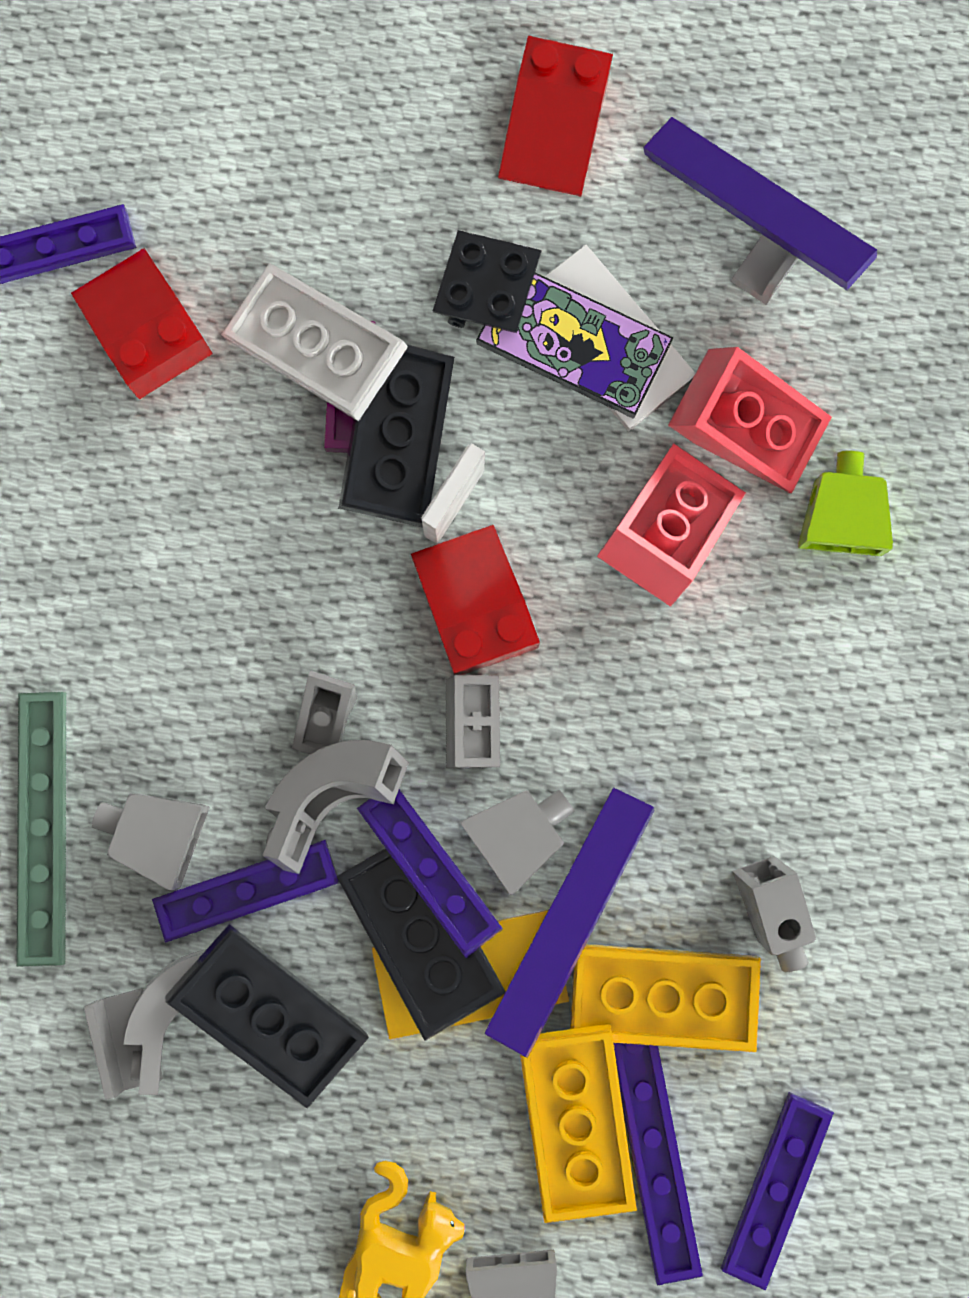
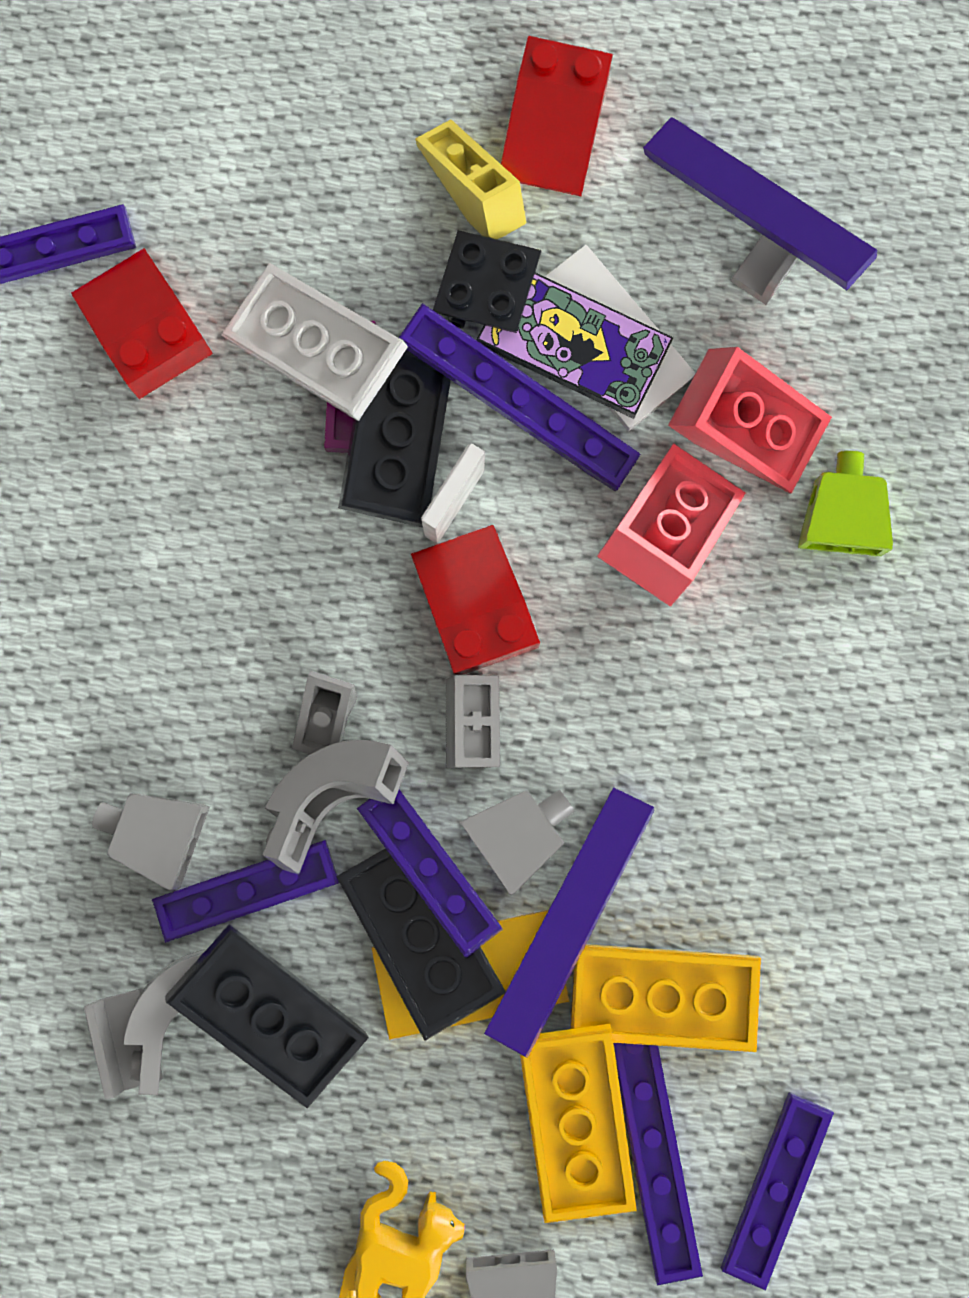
sand green tile [16,692,66,967] -> none
light grey torso [732,856,816,972] -> none
none -> dark purple tile [399,303,641,492]
none -> light yellow slope [415,119,527,239]

